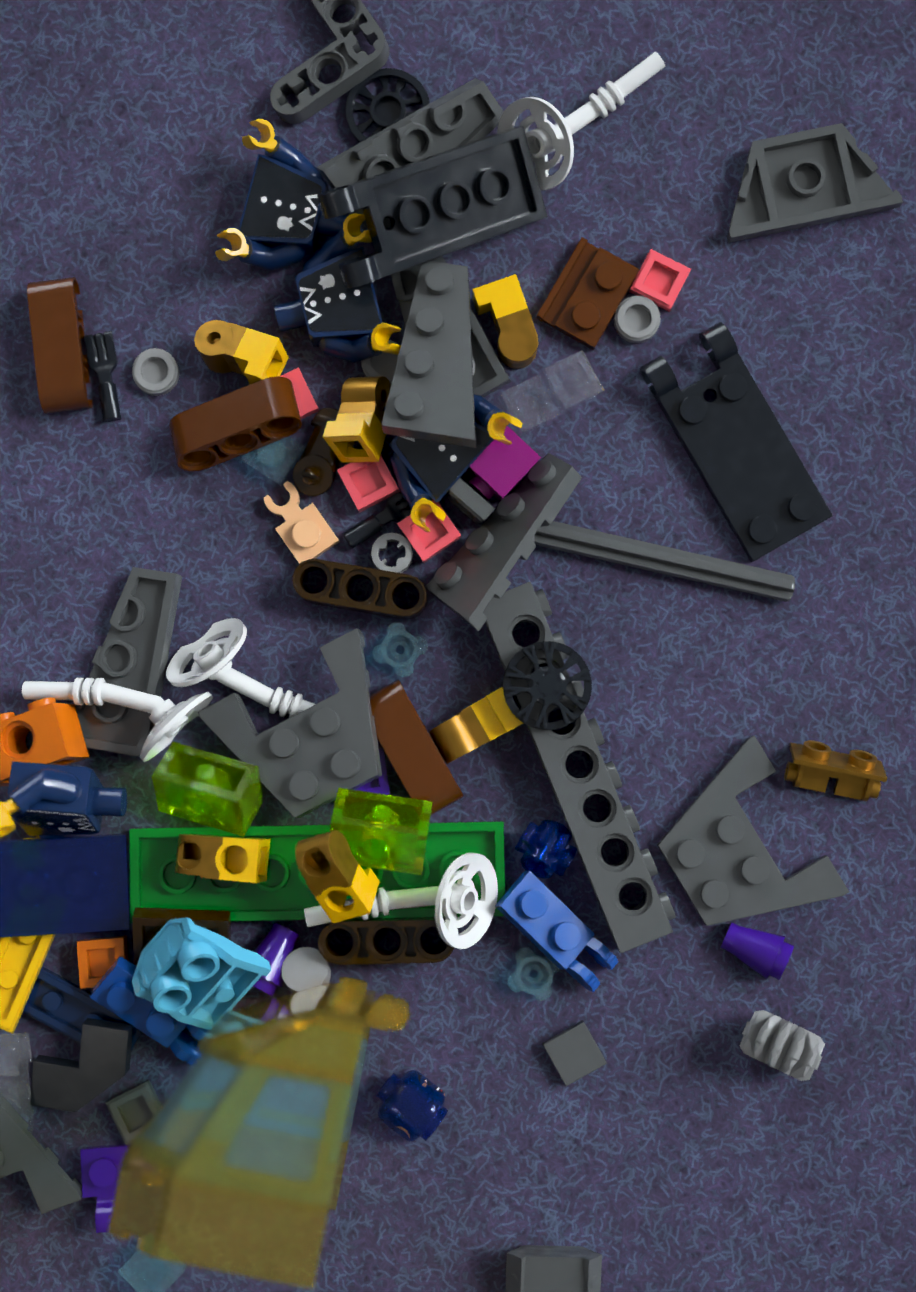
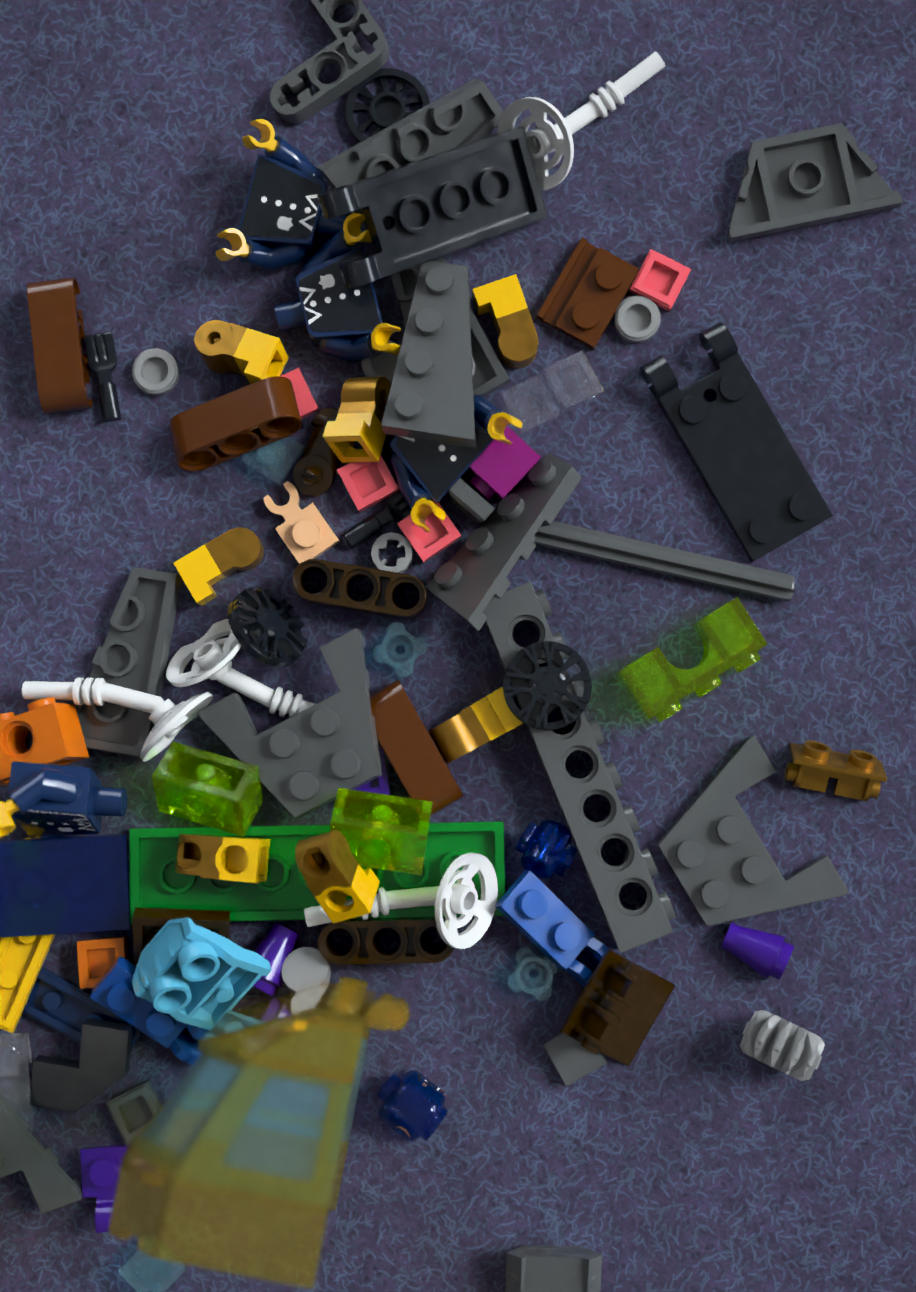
none -> leg [173,527,264,606]
none -> black wheel [227,587,308,667]
none -> dark brown hinge [560,948,675,1066]
none -> clear neon green arch [615,597,768,723]

